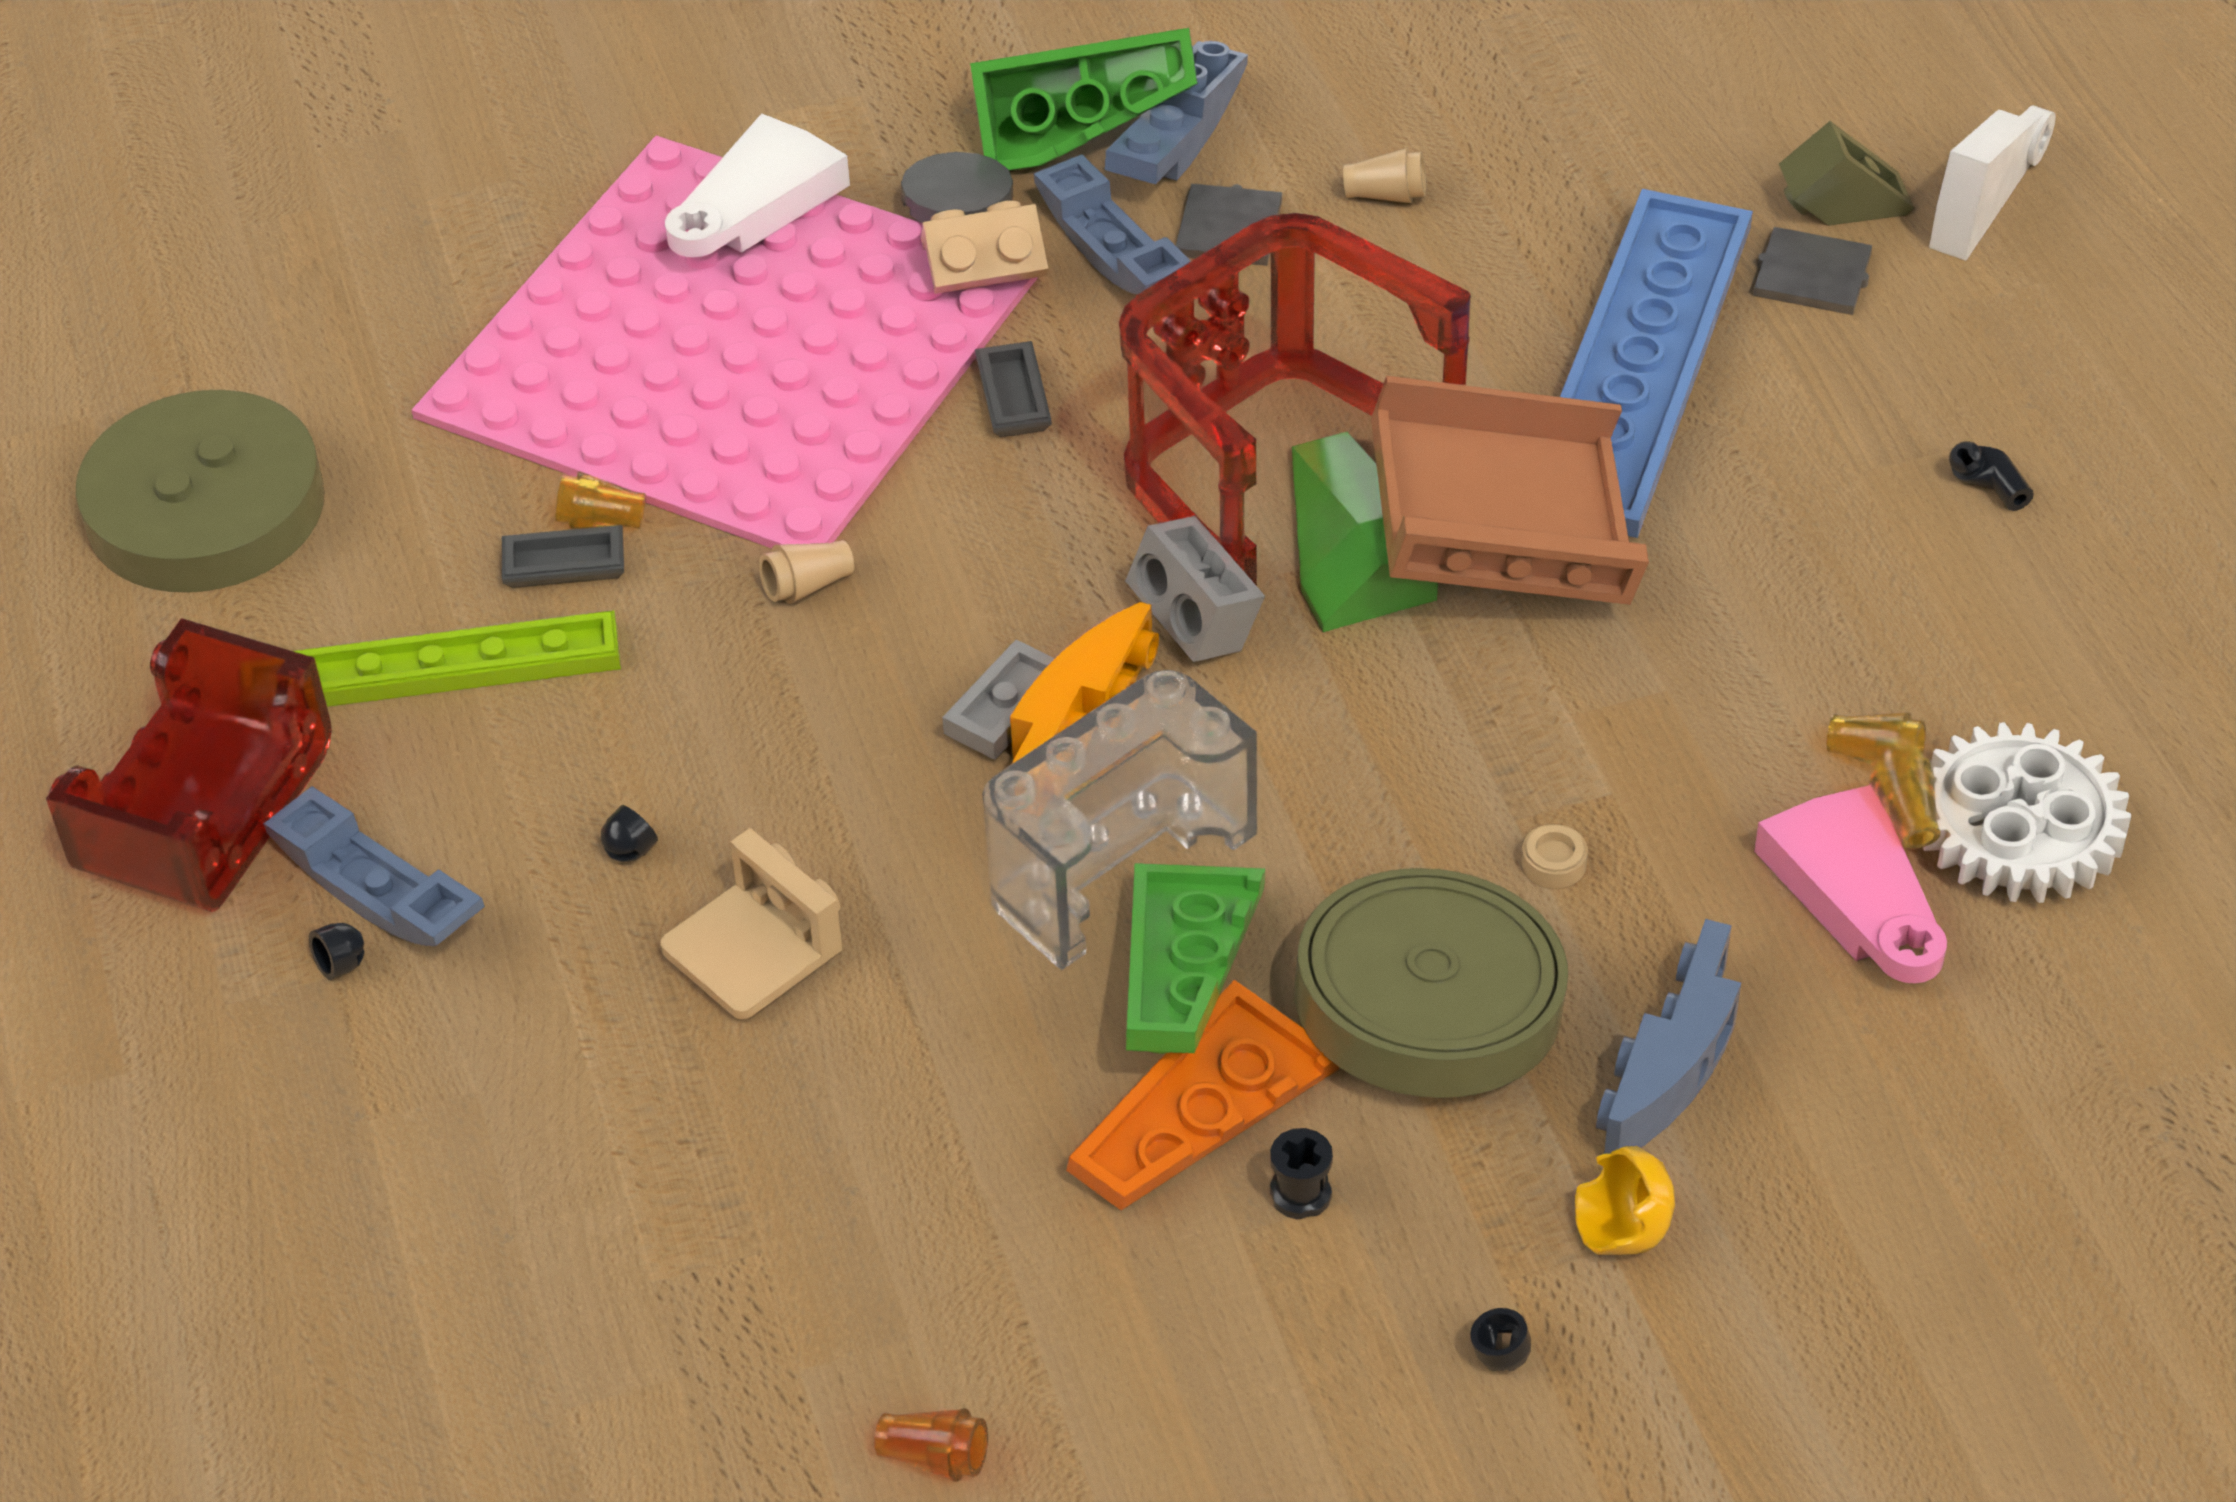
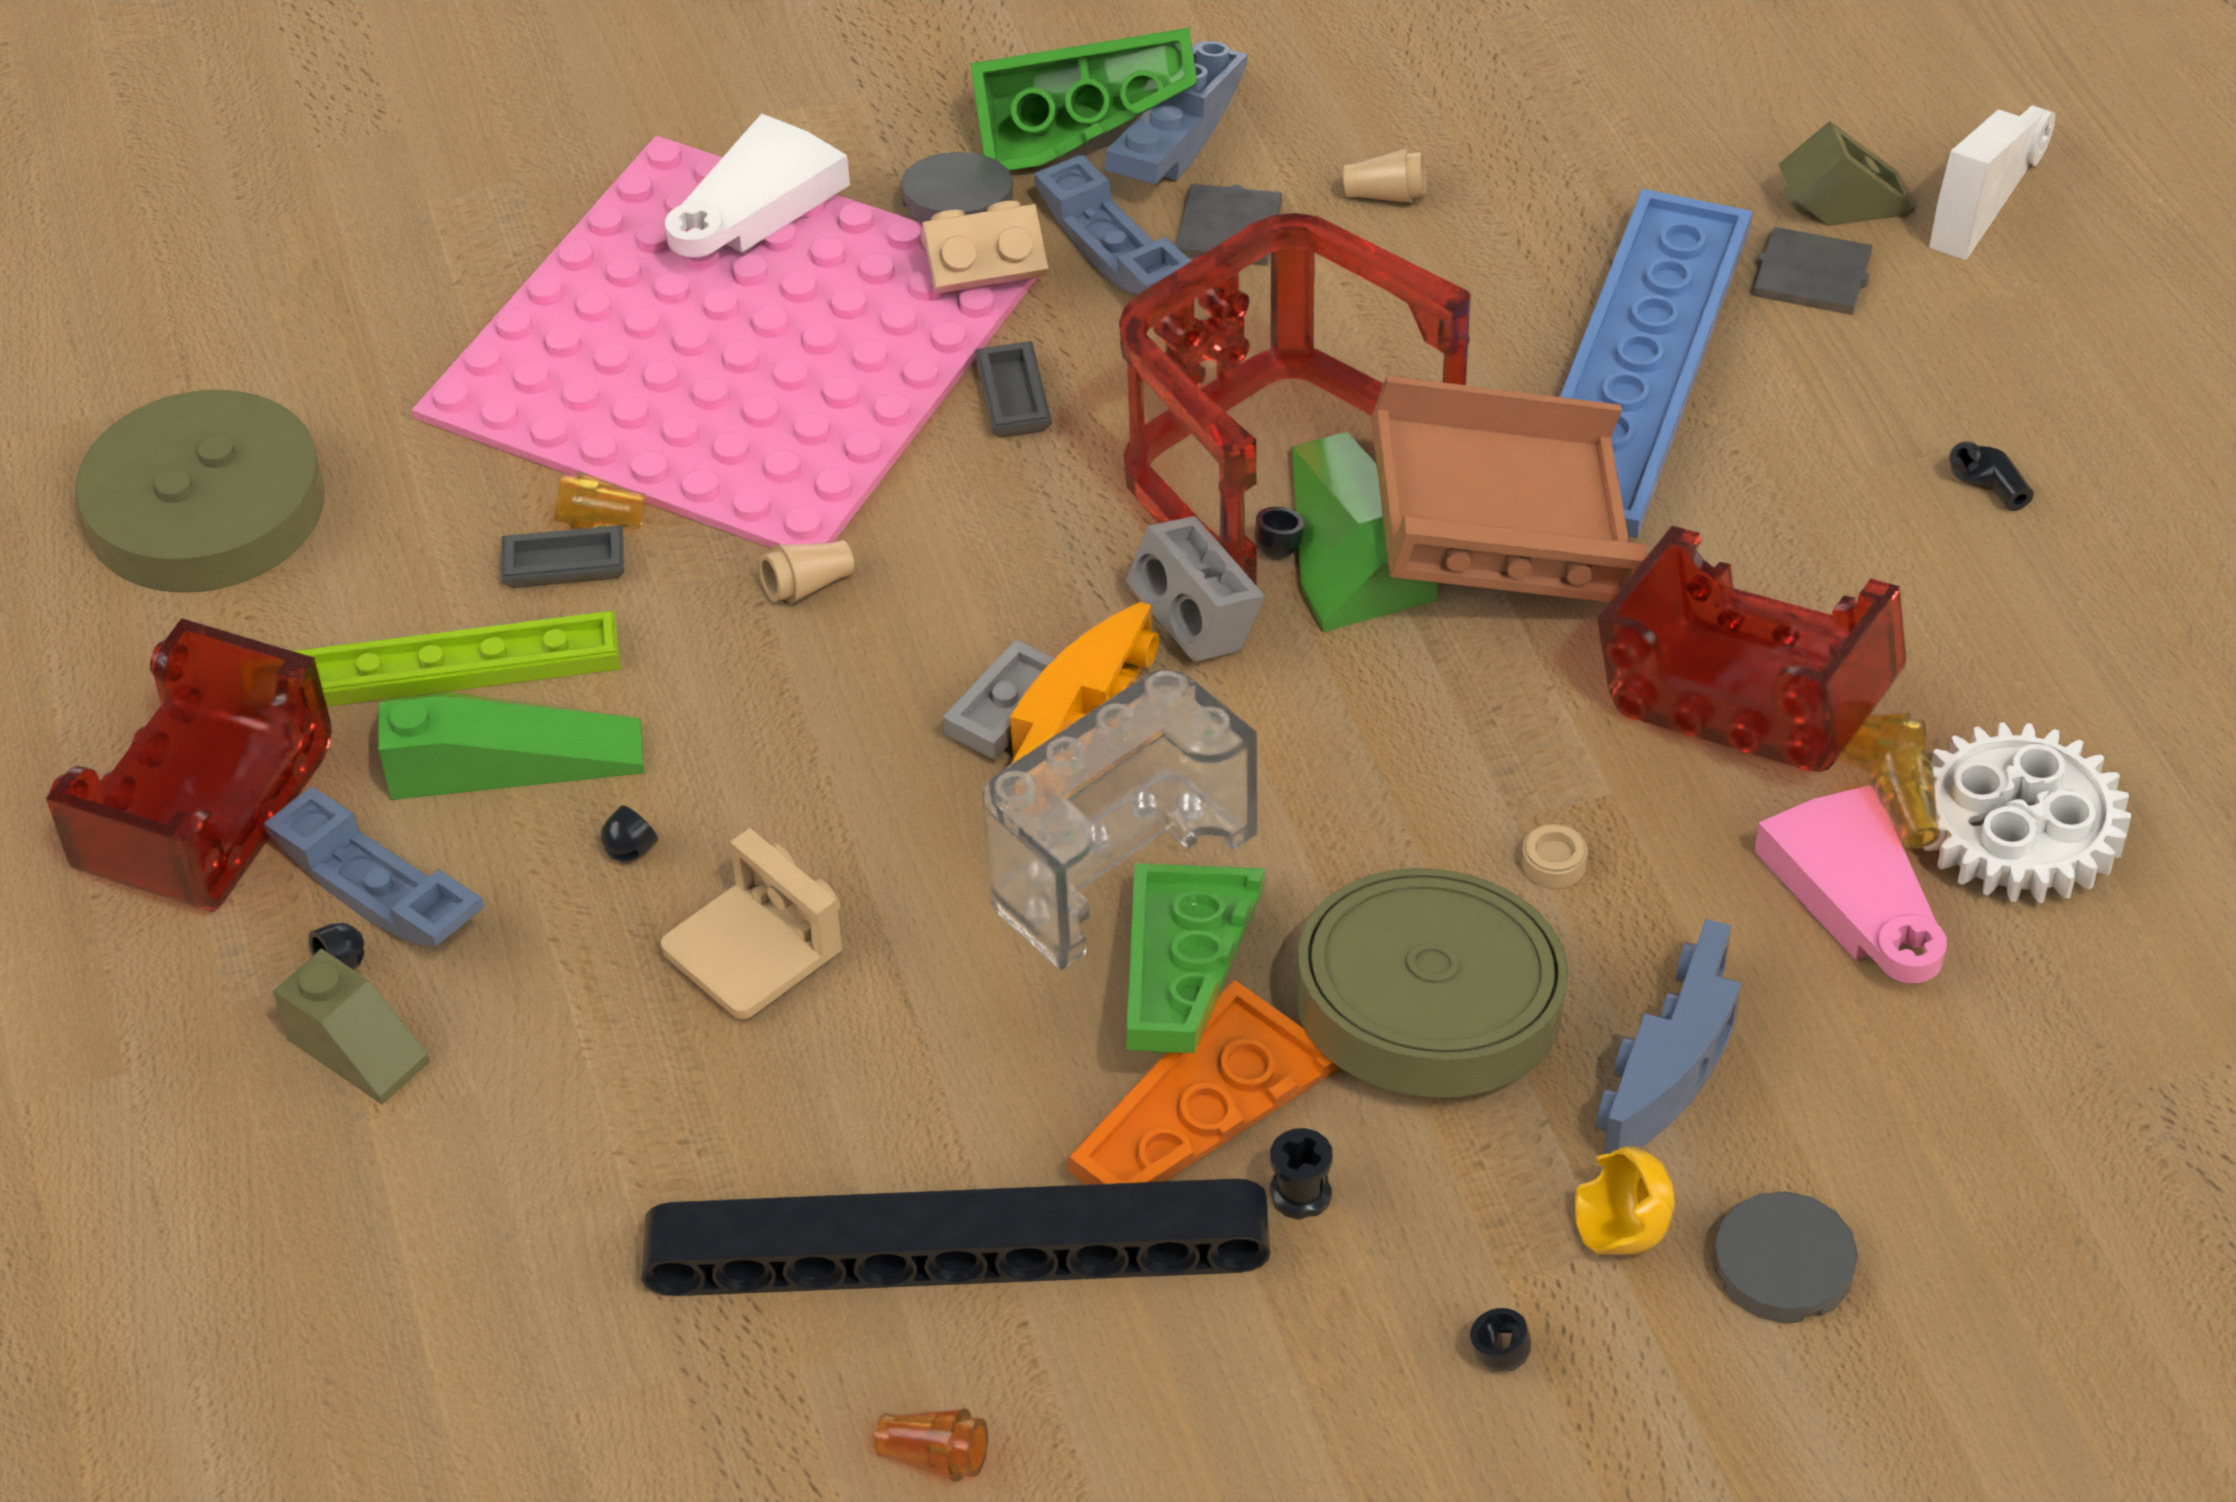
none -> olive slope [273,948,430,1105]
none -> bright green wedge [378,692,644,800]
none -> black beam [641,1179,1271,1296]
none -> black hinge [1254,507,1304,560]
none -> clear red windscreen [1597,525,1907,772]
none -> dark grey tile [1713,1191,1858,1323]

